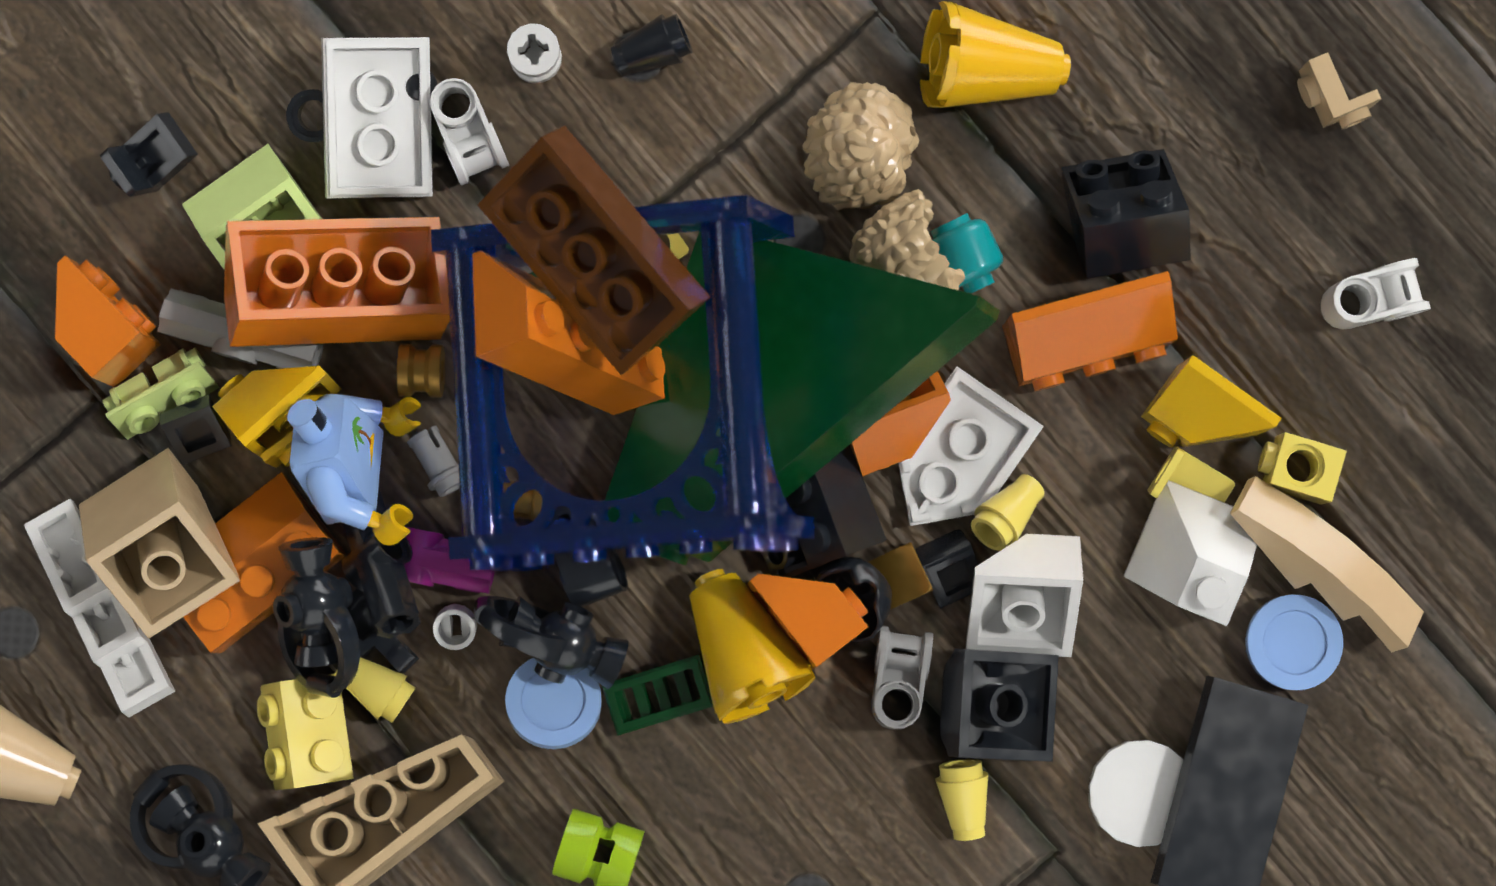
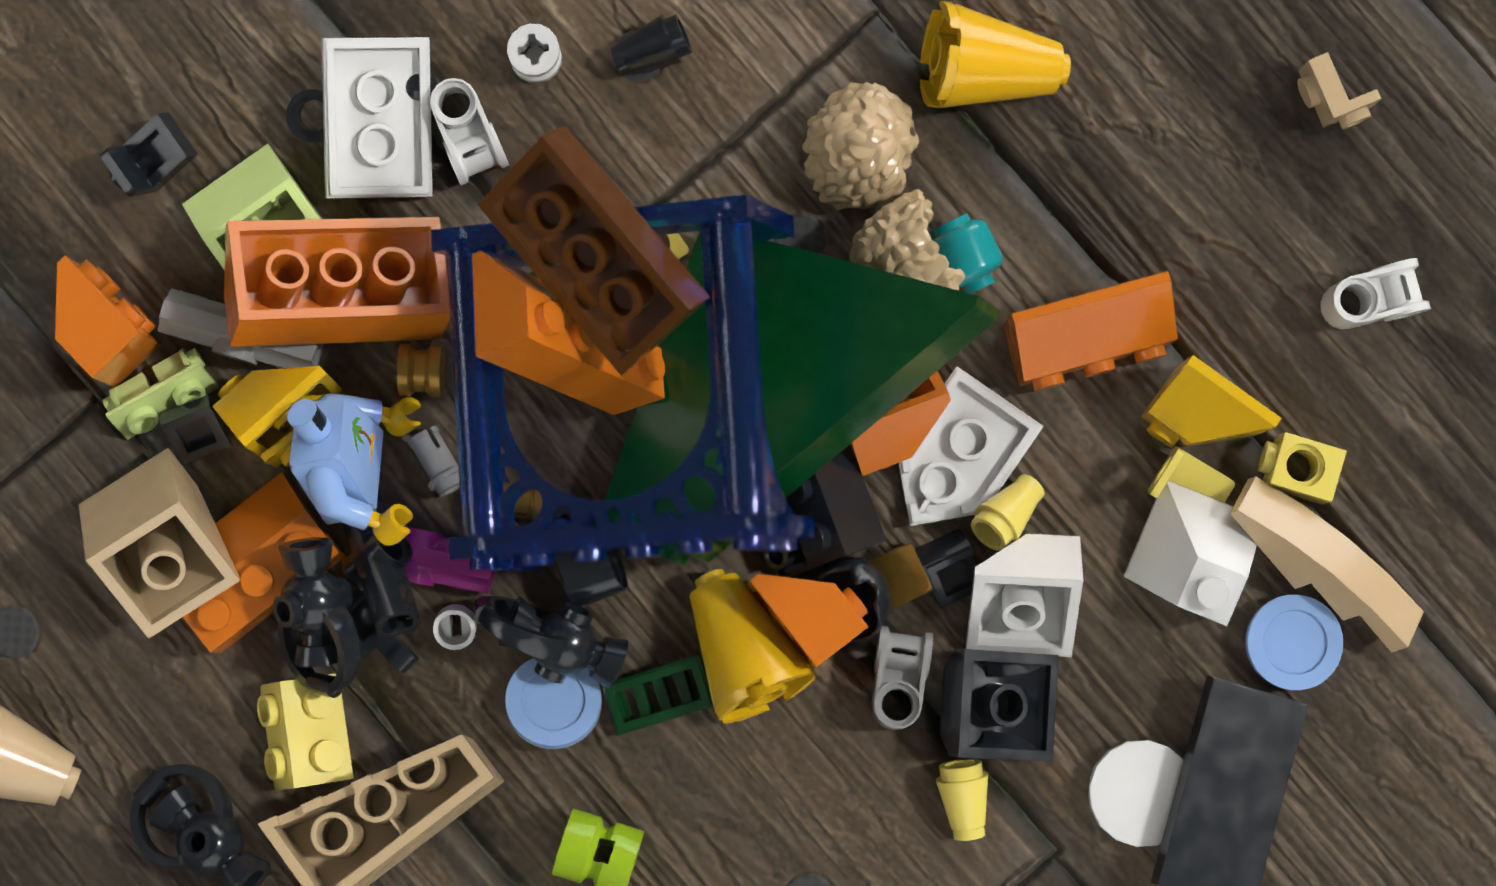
white slope [24,499,175,717] -> none
light yellow cone [333,657,416,723] -> none
black slope [1061,149,1191,279] -> none

